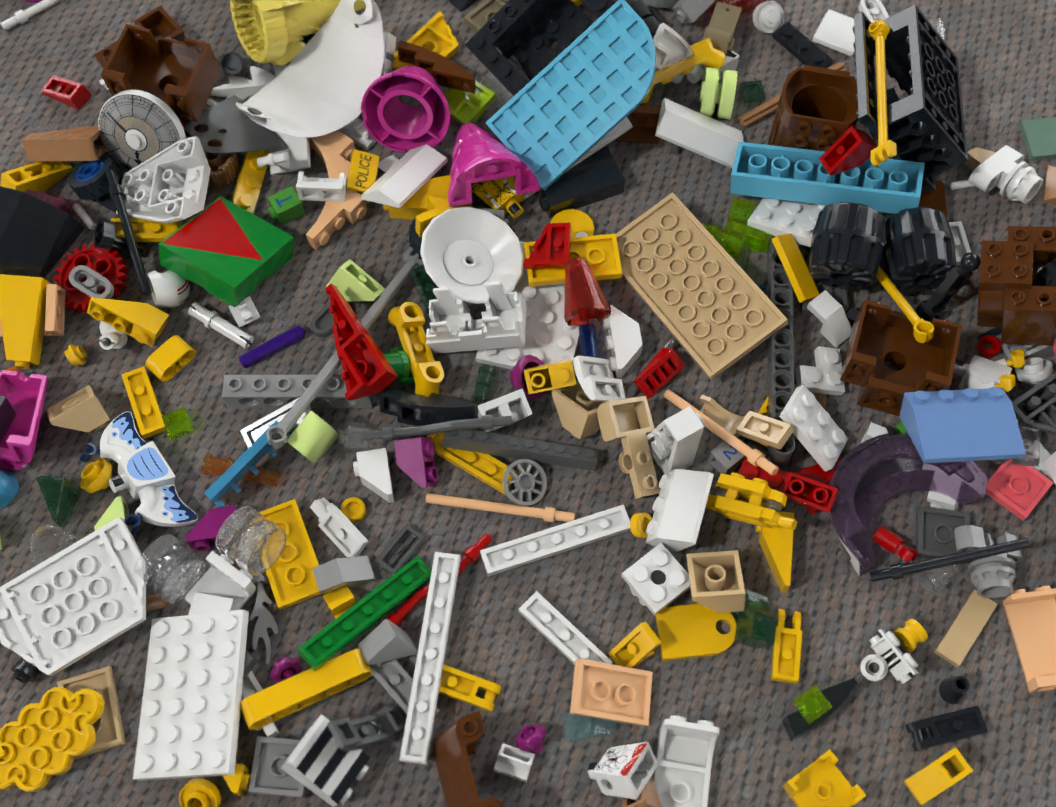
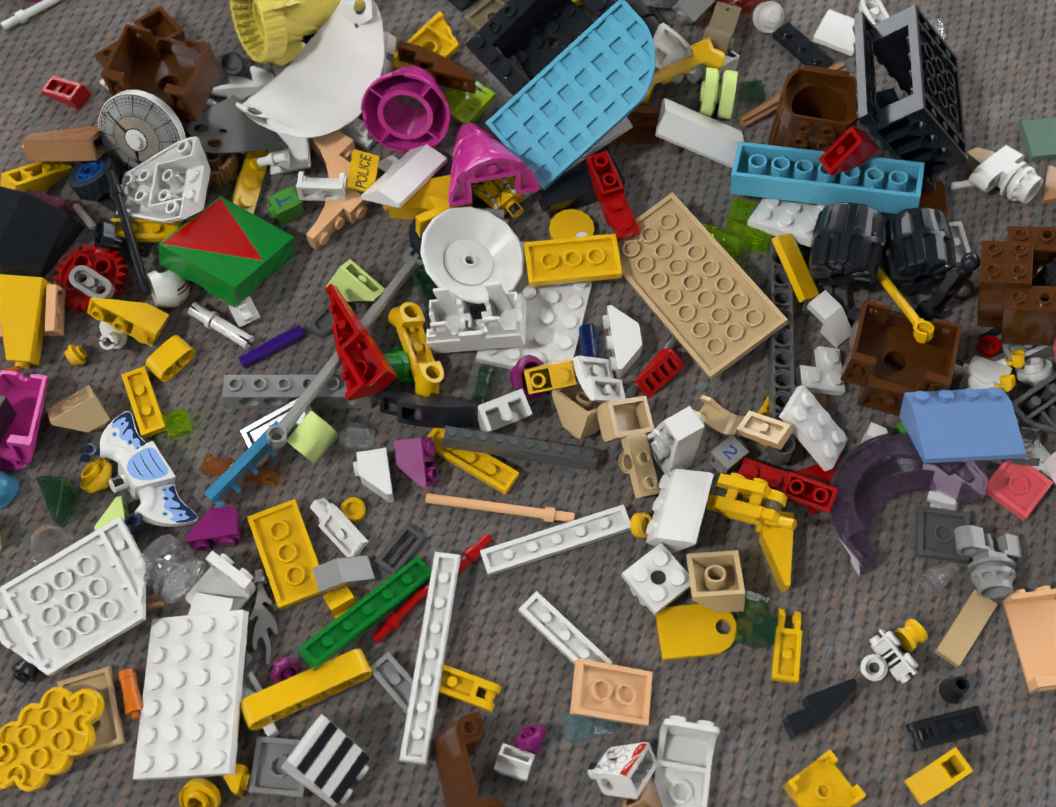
clear wheel [216,506,287,575] -> none
dark grey slope [327,704,407,751] -> none
light grey slope [358,619,418,665] -> none
dark grey bar [362,415,512,441] -> none
light grey wheel [502,459,547,506] -> none
red wing [523,222,572,269] -> none
clear red cone [564,257,612,326] -> none
yellow slope [608,621,661,668] -> none
light nougat bar [664,389,779,476] -> none
clear neon green plate [792,684,832,724] -> none
yellow hinge [868,20,897,167] -> none
black bar [870,537,1031,582] -> none
red bar [872,526,919,563] -> none
none -> orange piece [118,668,143,720]
none -> red slope [586,151,640,242]

